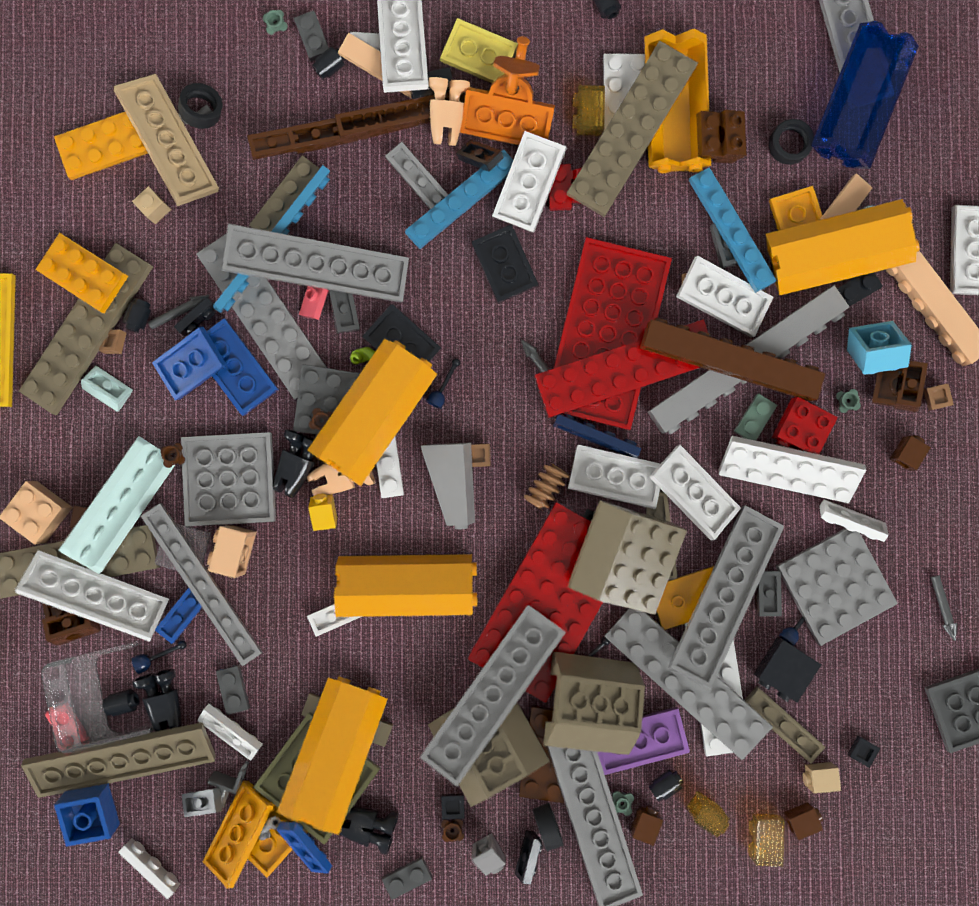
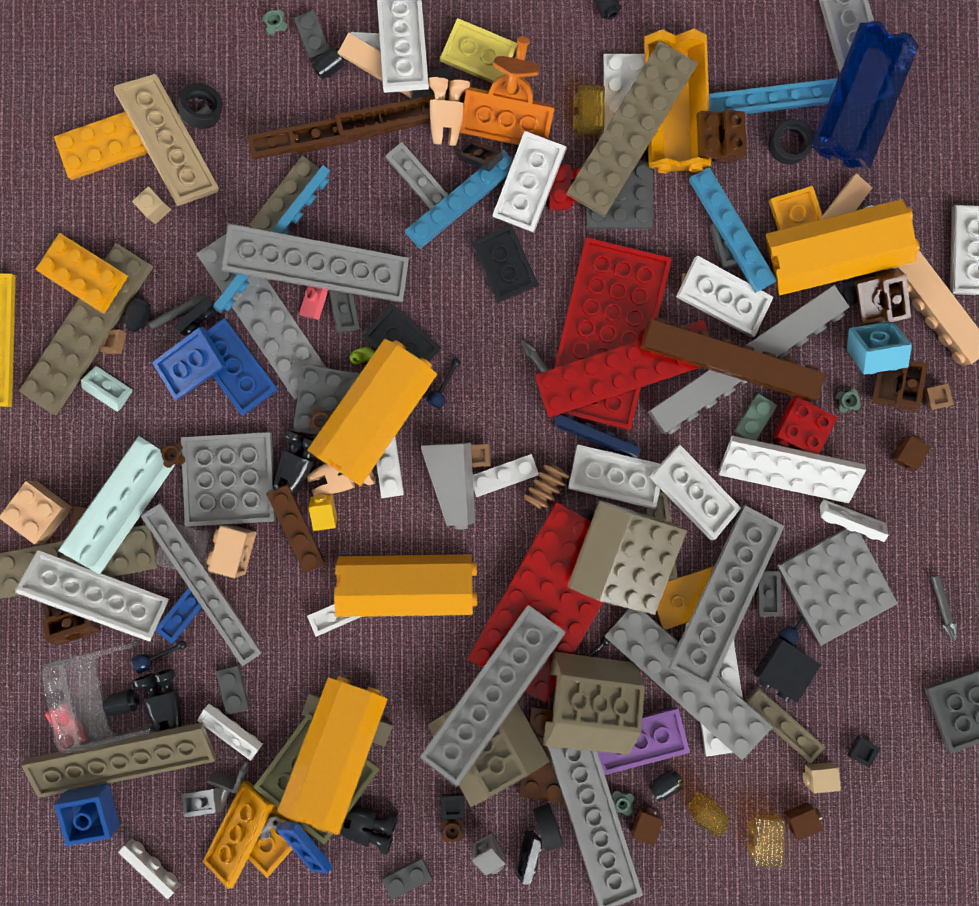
none -> reddish brown plate [266,483,325,573]
none -> white plate [473,454,539,497]
none -> dark grey plate [586,162,653,230]
none -> dark azure plate [709,78,840,114]
none -> reddish brown brick [855,268,911,325]

